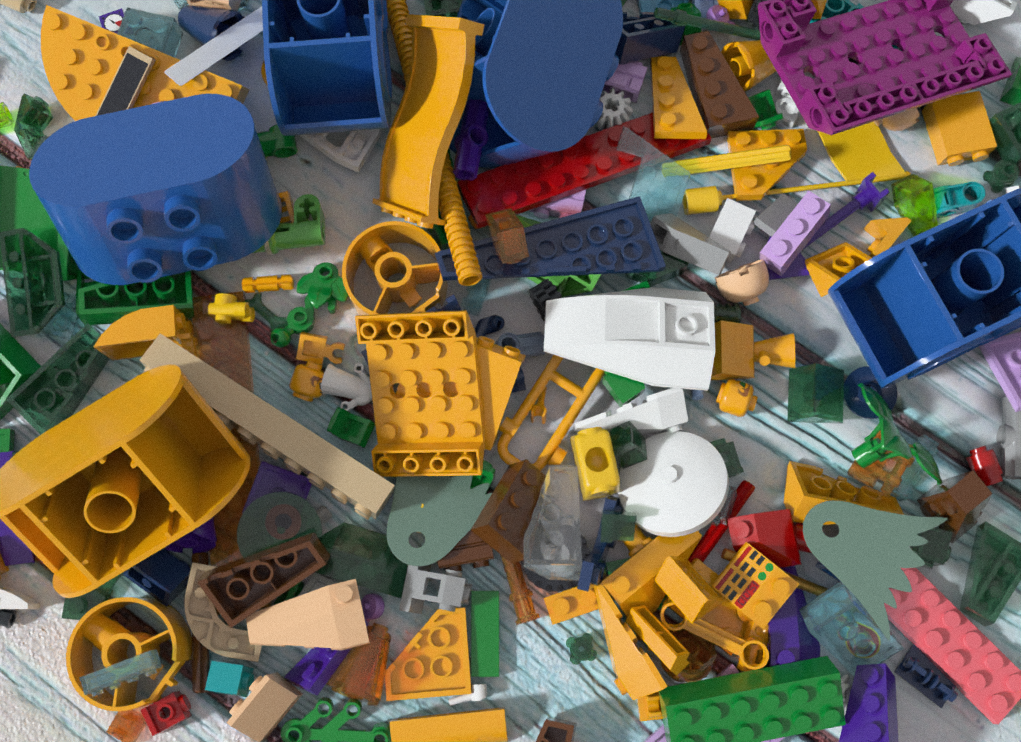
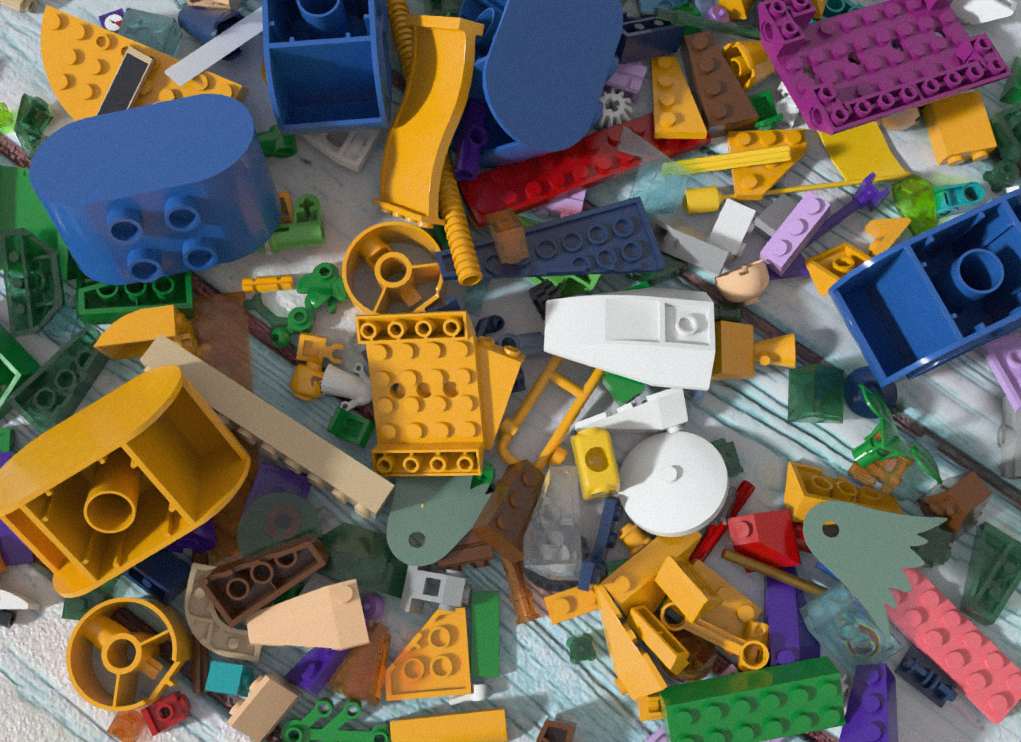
clear light blue piece [80,650,162,697] -> none
yellow plate [208,293,255,324] -> none
light orange hand [531,387,547,424] -> none
clear green panel [600,510,637,543] -> none
clear green brick [609,421,648,469] -> none
light orange slope [711,542,799,629] -> none
light orange head [716,379,758,417] -> none
red brick [966,445,1003,486] -> none

